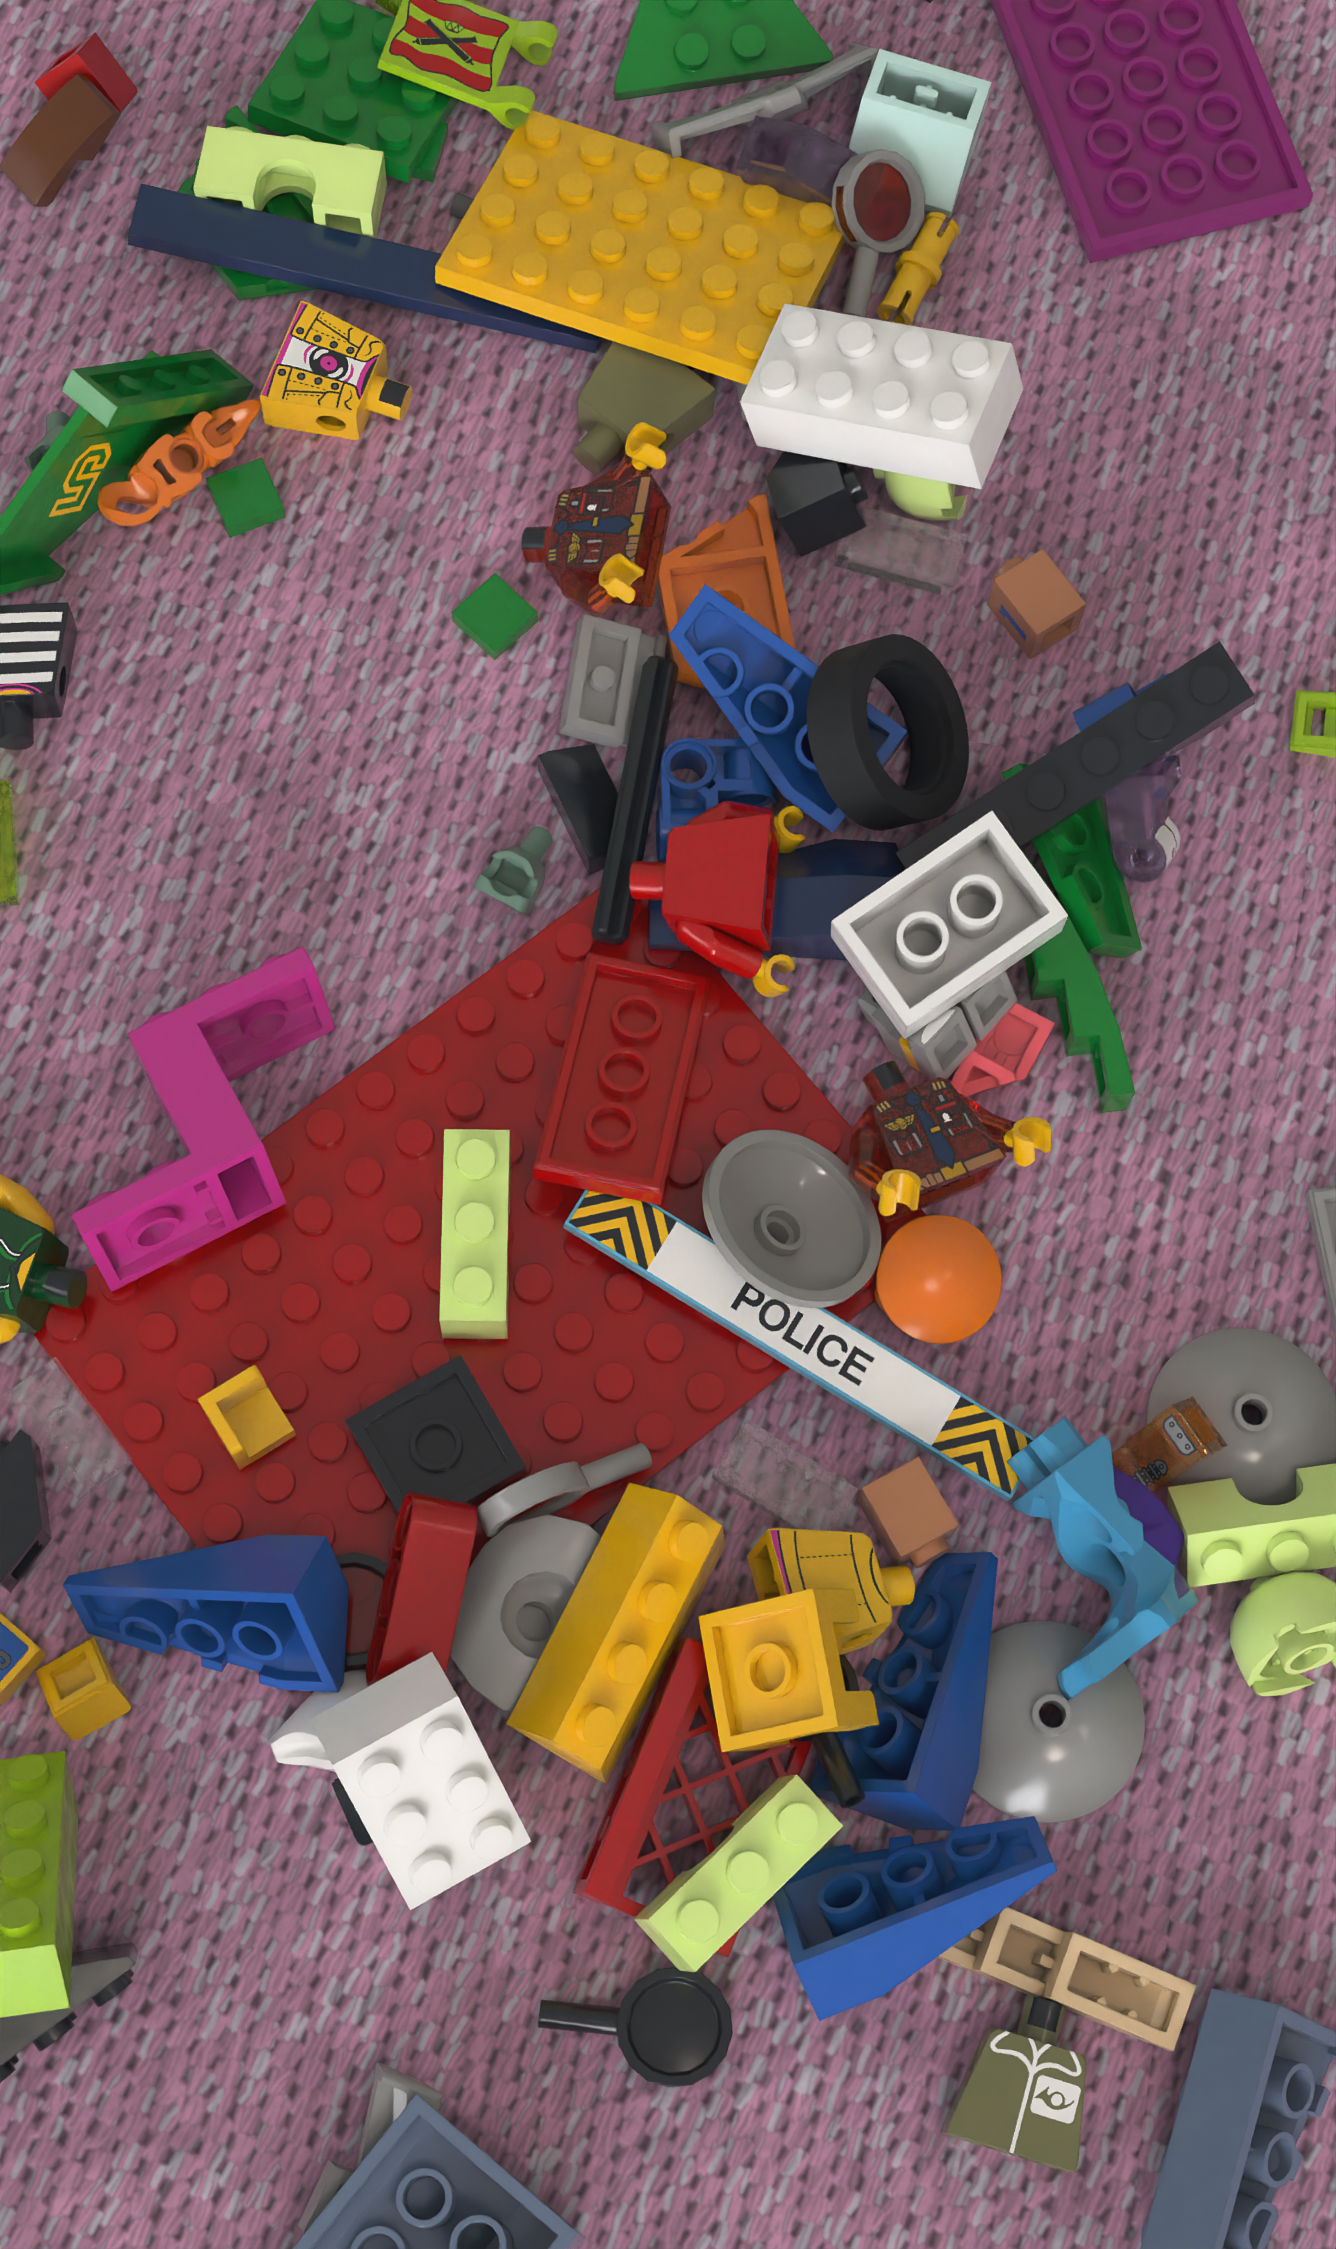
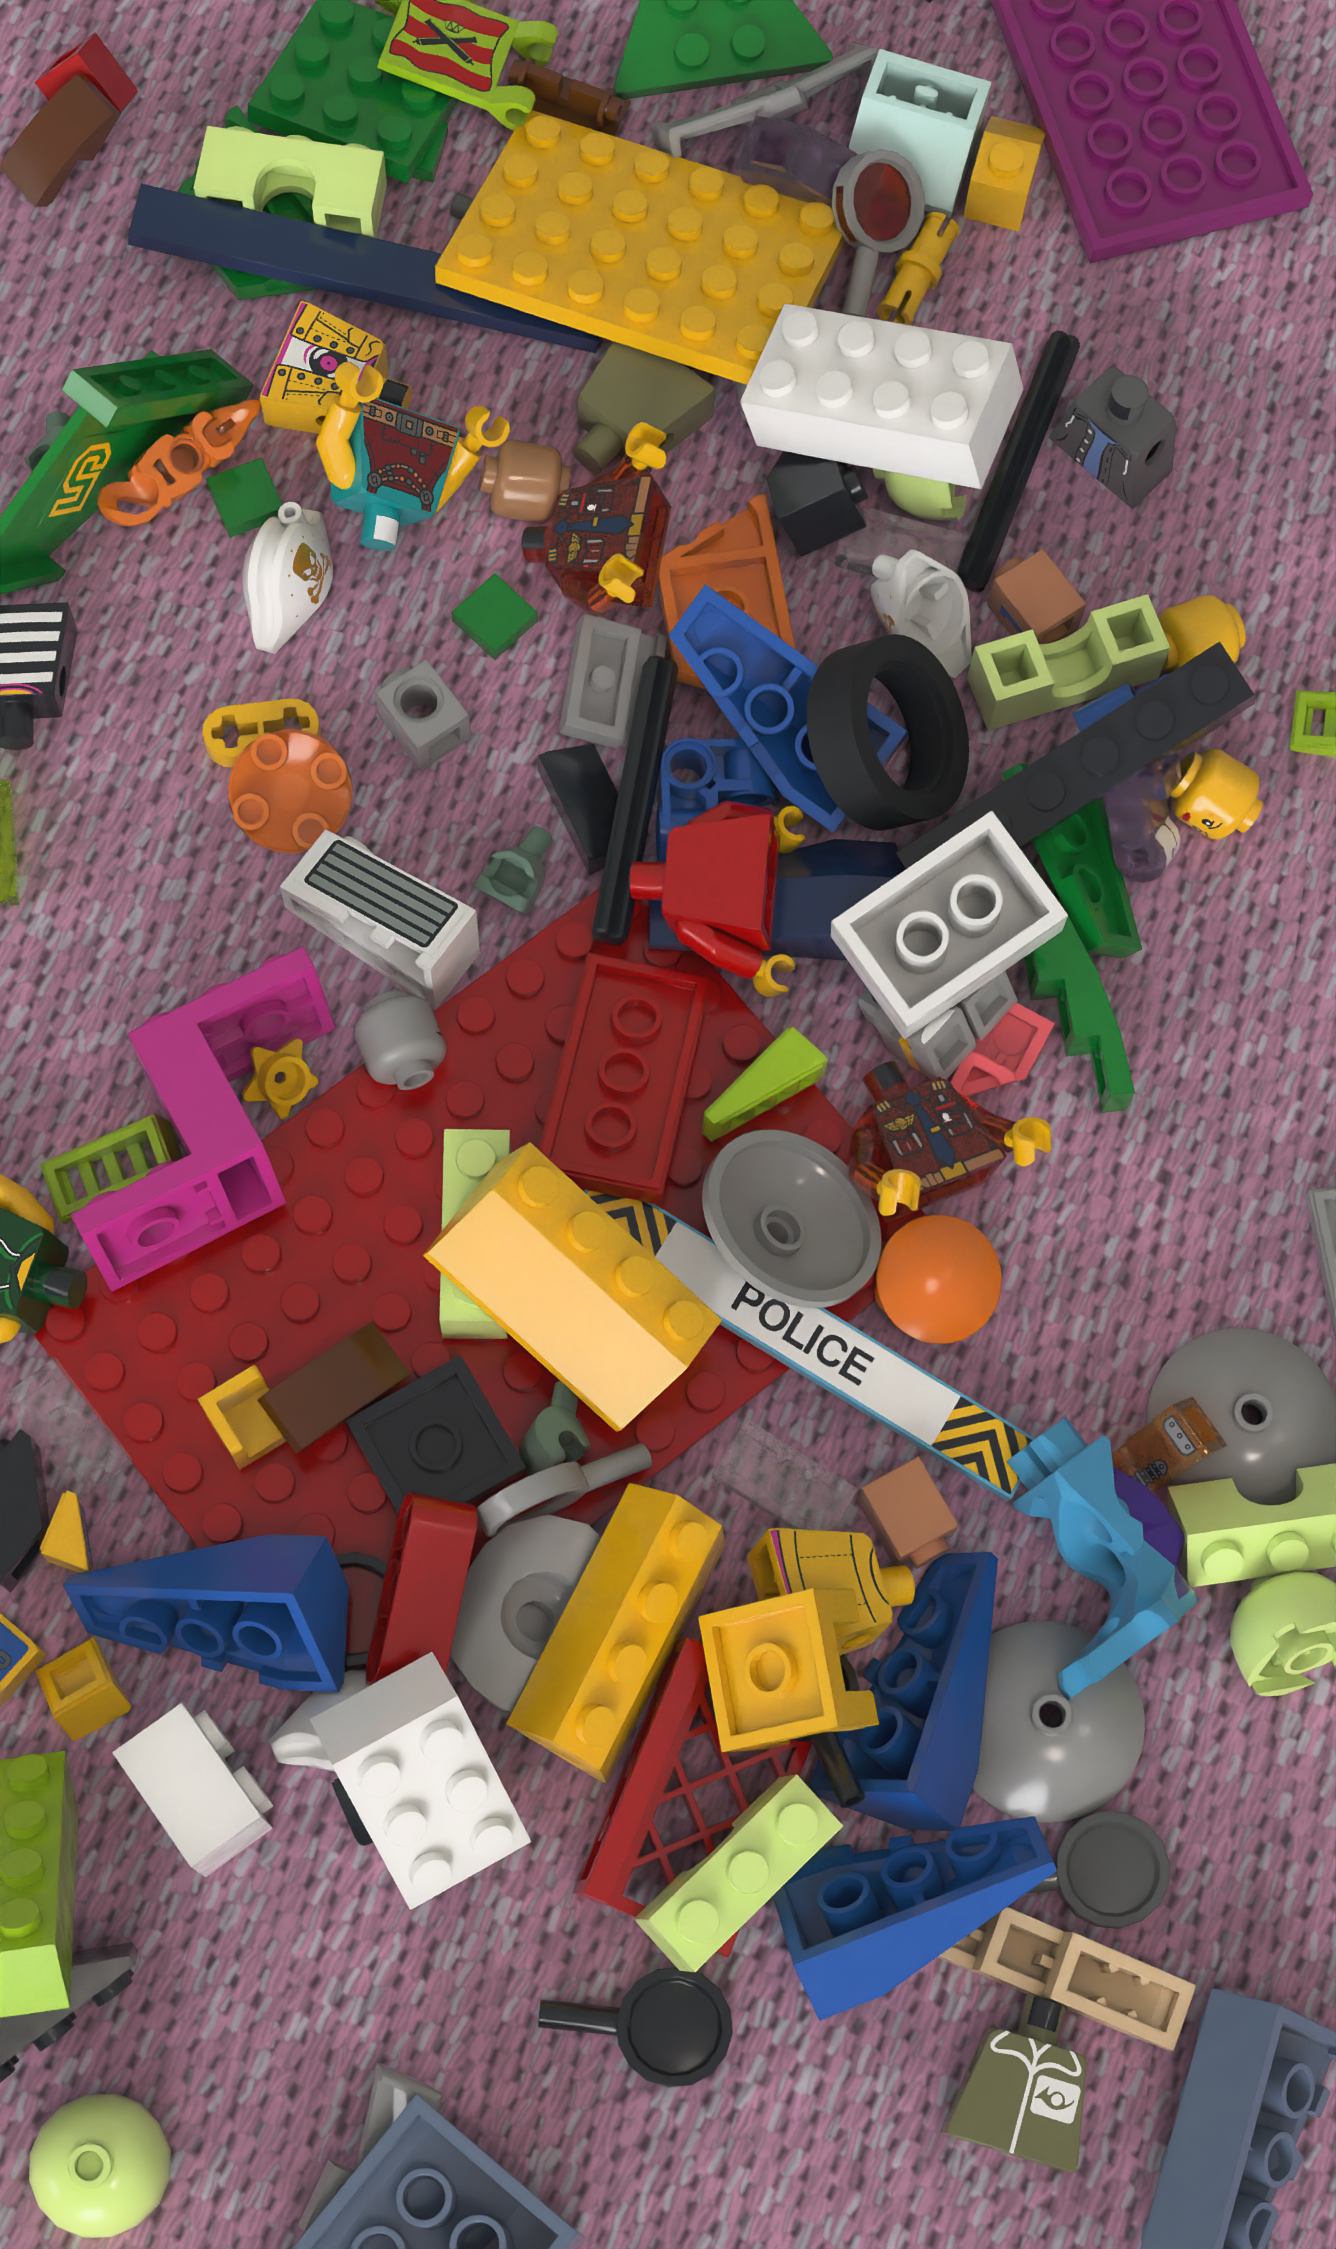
none -> yellowish green cylinder [29,2094,171,2238]
none -> lime slope [40,1114,183,1224]
none -> yellow slope [40,1490,93,1573]
none -> white brick [112,1703,273,1877]
none -> yellow beam [202,698,321,767]
none -> orange dish [228,729,353,854]
none -> white hat [242,502,333,654]
none -> yellow plate [242,1038,319,1119]
none -> reddish brown slope [257,1322,410,1454]
none -> wedge [280,829,480,1010]
none -> torso [316,362,510,551]
none -> light grey head [354,990,447,1090]
none -> light grey brick [375,660,471,771]
none -> yellow slope [423,1142,722,1432]
none -> medium nougat head [479,439,571,524]
none -> reddish brown hinge [508,58,631,136]
none -> sand green piece [518,1381,591,1476]
none -> lime slope [702,1026,828,1142]
none -> white hat [870,549,972,678]
none -> black axle [956,331,1080,593]
none -> yellow slope [963,116,1046,231]
none -> yellowish green arch [967,594,1170,731]
none -> dark grey piece [1026,1811,1170,1929]
none -> dark grey torso [1049,366,1176,510]
none -> yellow head [1158,595,1246,673]
none -> yellow head [1167,748,1263,840]

